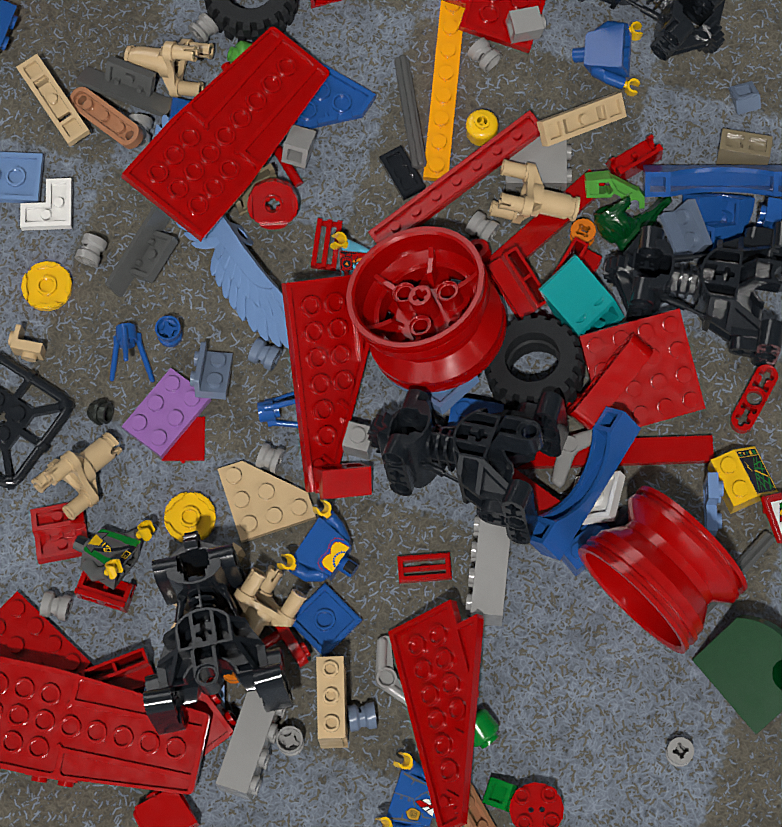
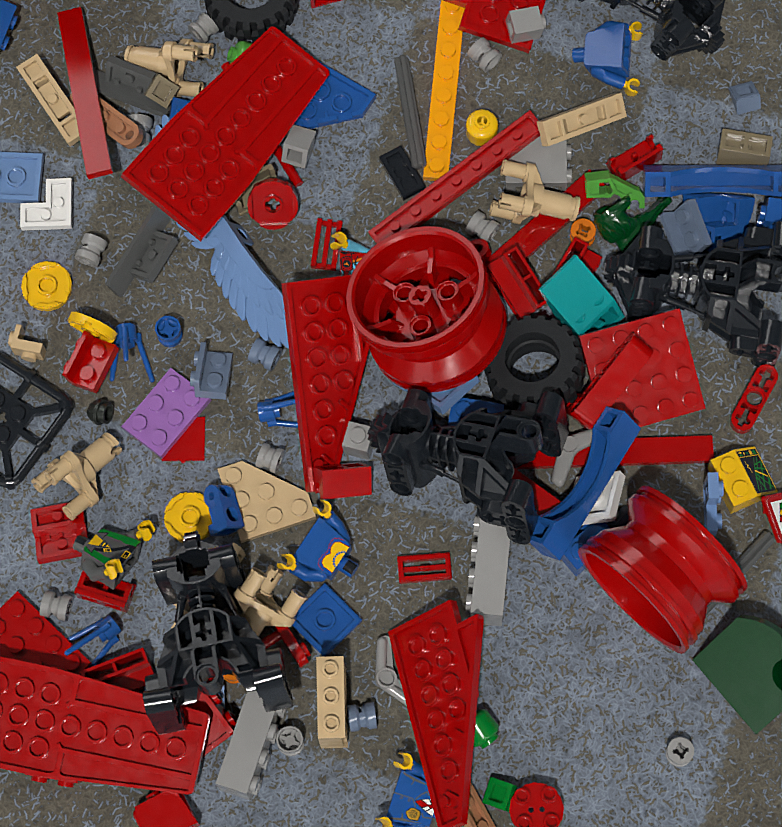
none -> red tile [57,7,113,179]
none -> red bracket [62,331,119,394]
none -> blue plant [64,615,122,668]
none -> yellow tile [67,312,118,343]
none -> dark tan plate [144,73,179,109]
none -> blue leg [204,485,244,536]

